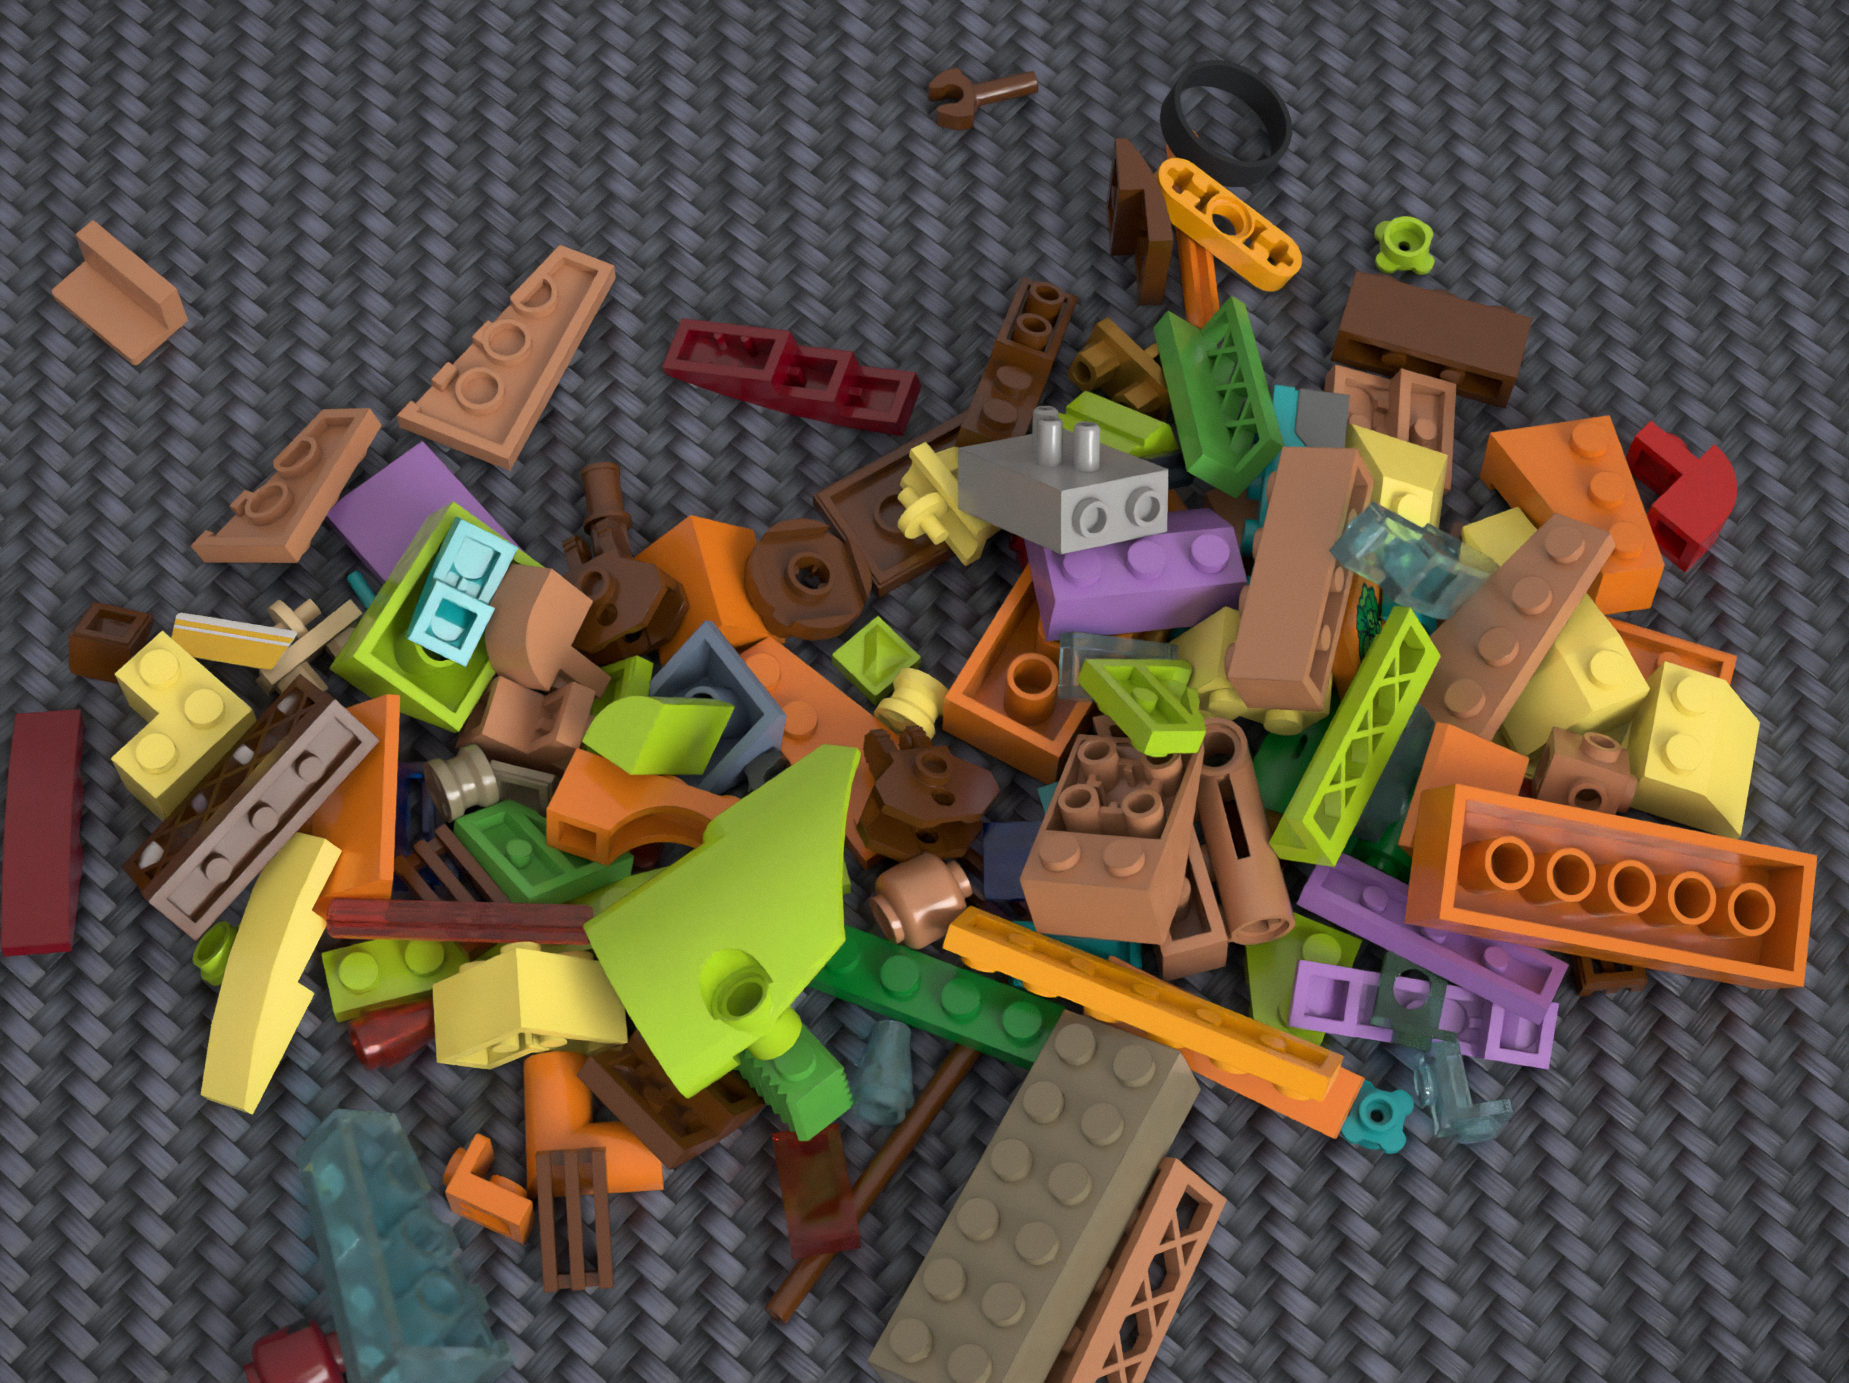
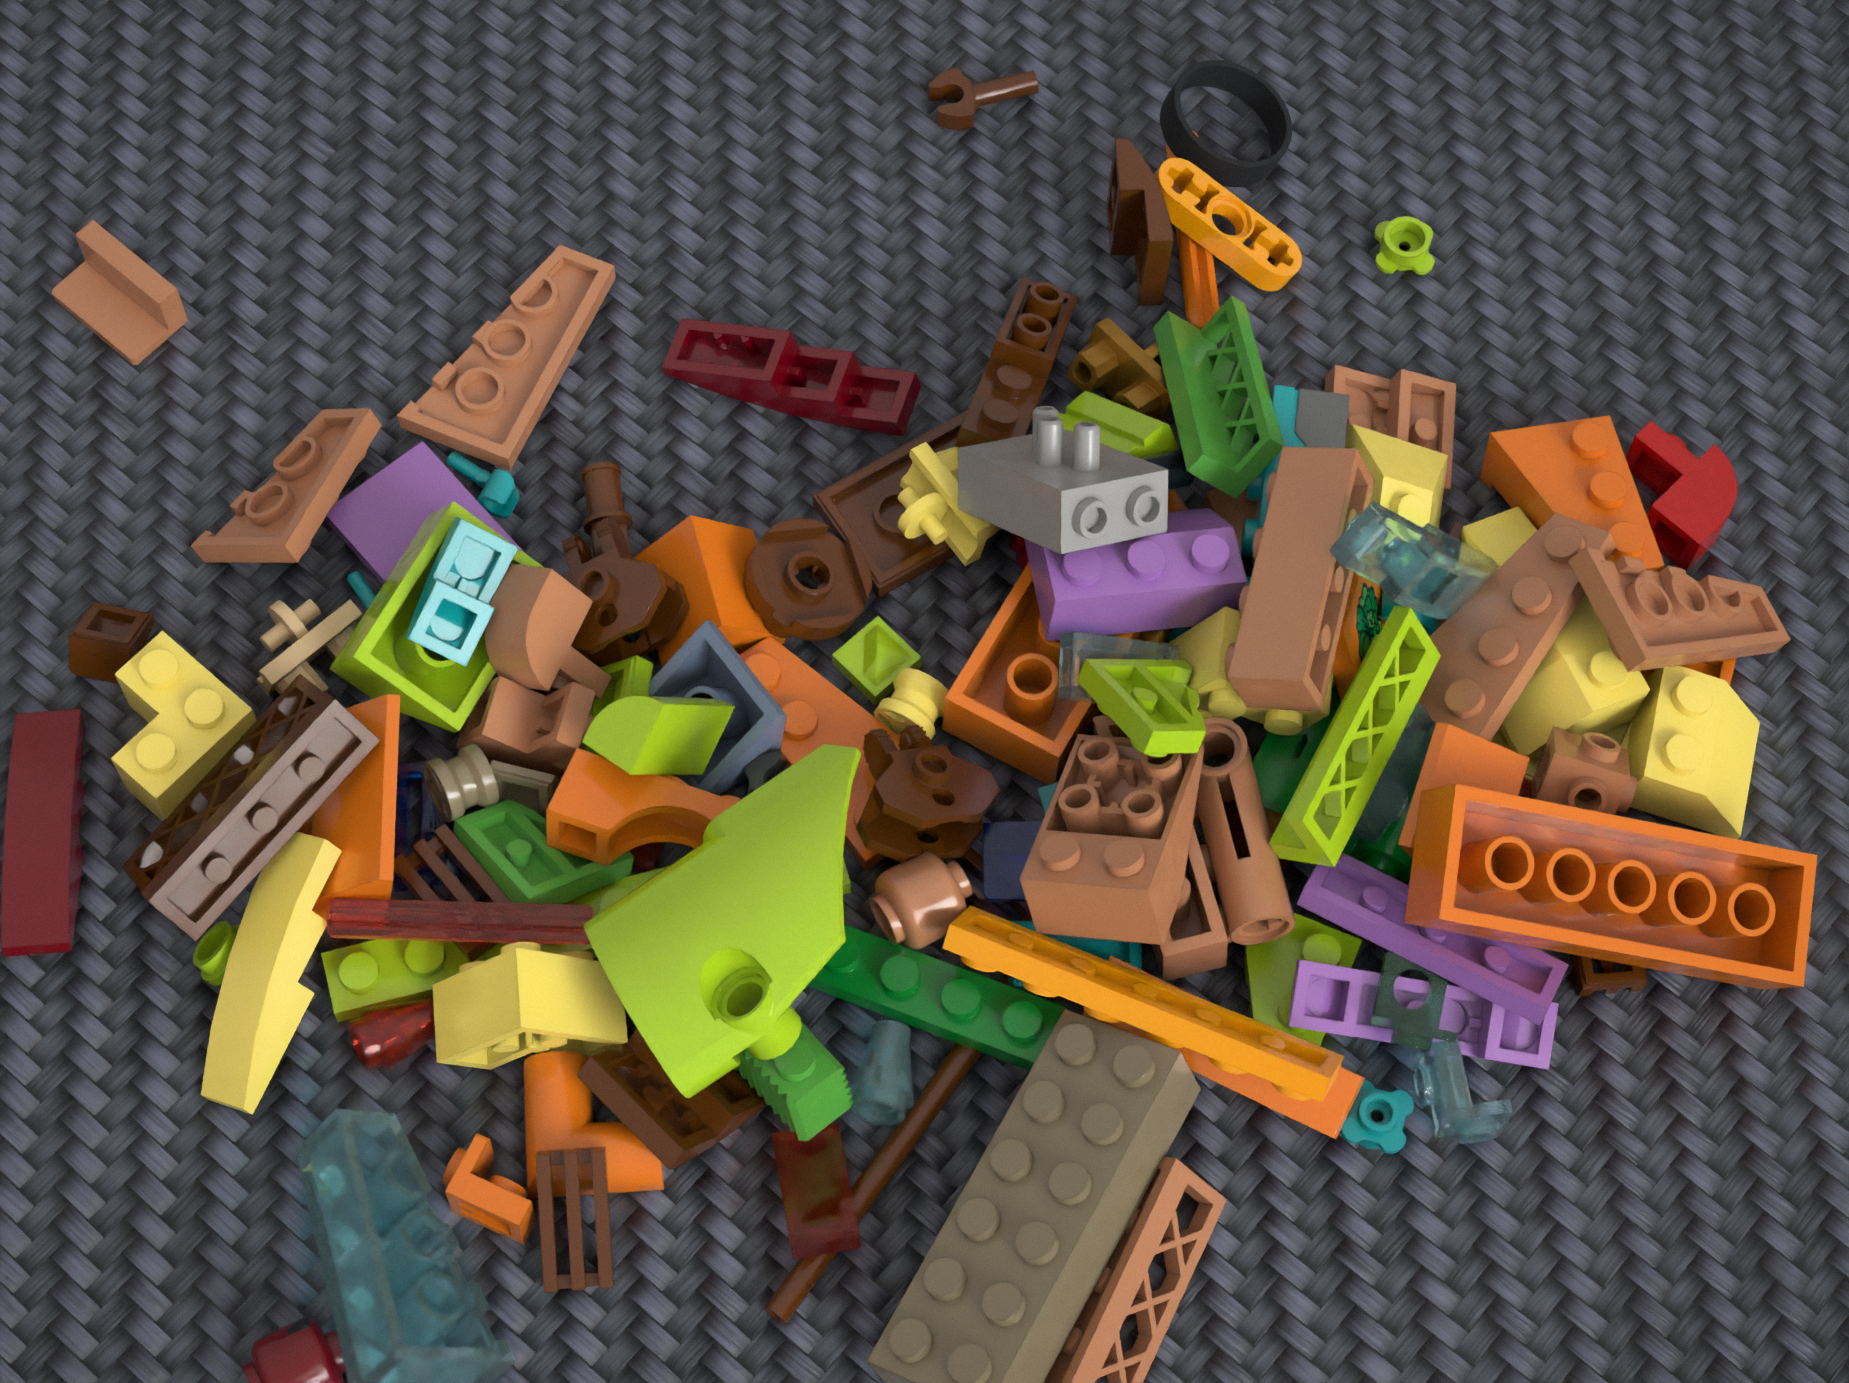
yellow sticker [171,613,297,670] -> none
reddish brown brick [1330,270,1533,409] -> none
none -> teal hand [447,452,520,519]
none -> nougat wing [1568,547,1791,672]

